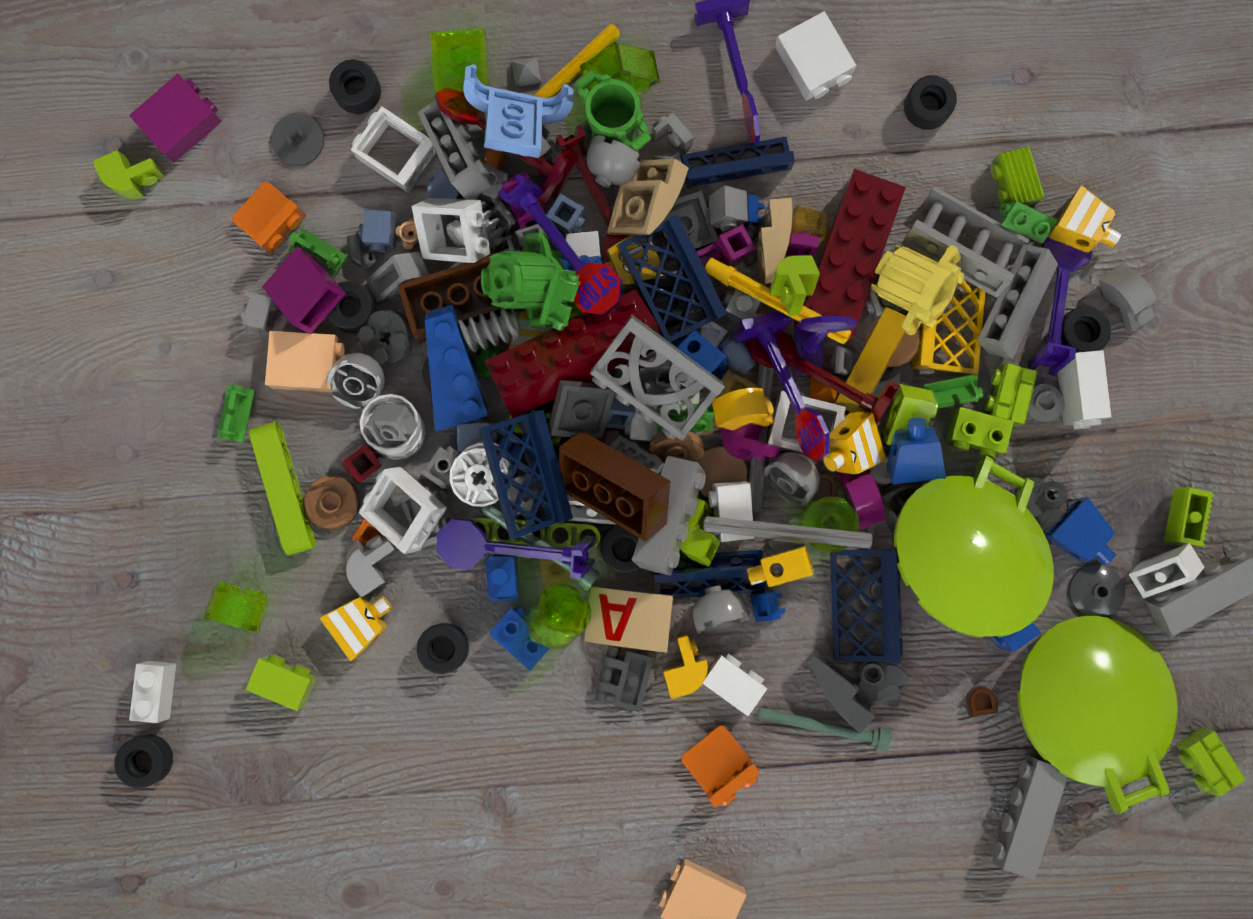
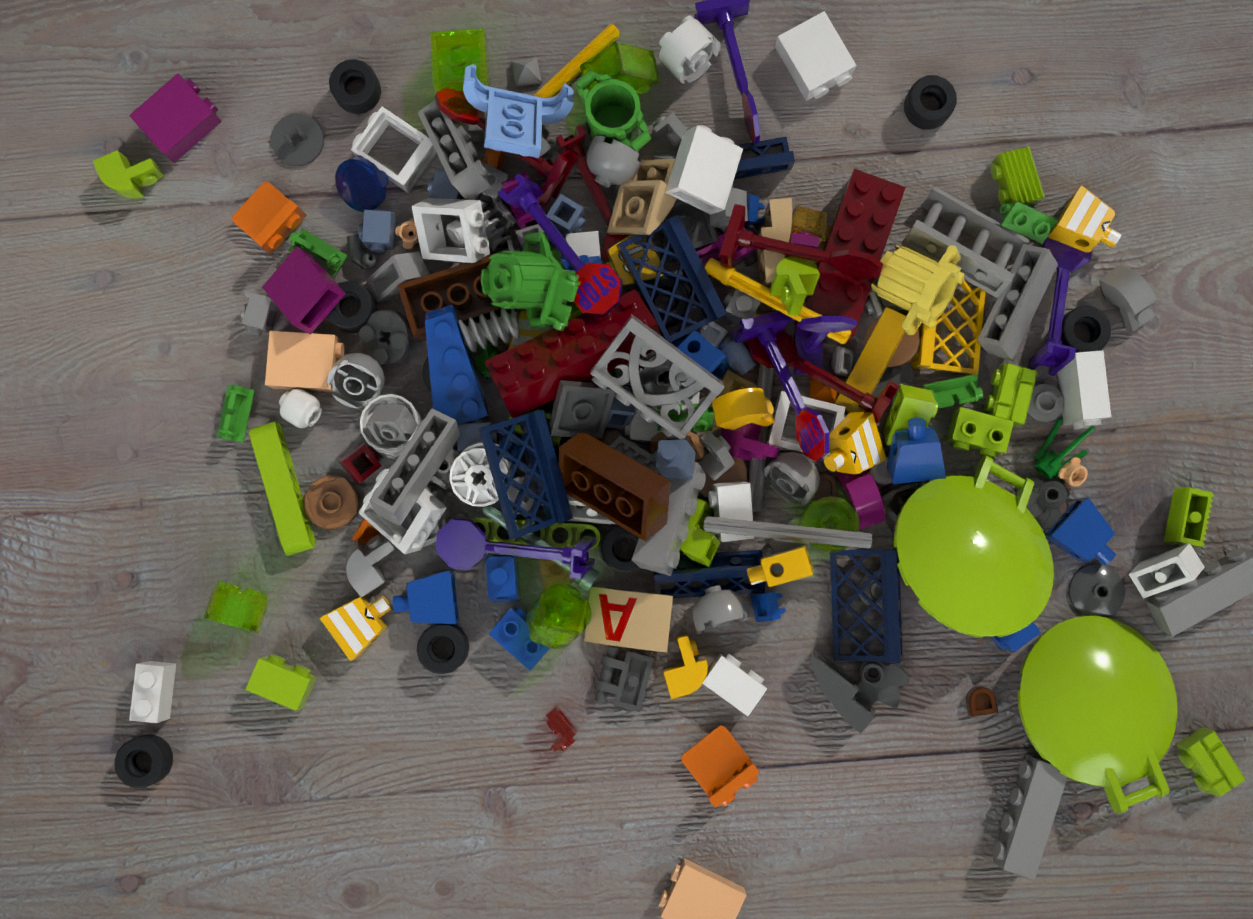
sand green piece [757,708,891,752] -> none
none -> white head [279,388,322,428]
none -> clear blue tile [335,155,389,212]
none -> light grey brick [369,408,460,526]
none -> blue torso [393,570,460,624]
none -> clear red bracket [546,705,577,752]
none -> sand blue brick [653,440,696,479]
none -> white brick [659,15,721,84]
none -> white brick [665,125,743,215]
none -> light grey bracket [698,430,735,480]
none -> dark red piece [719,204,883,279]
none -> green plant [1034,418,1095,479]
none -> light nougat plate [1058,457,1088,488]

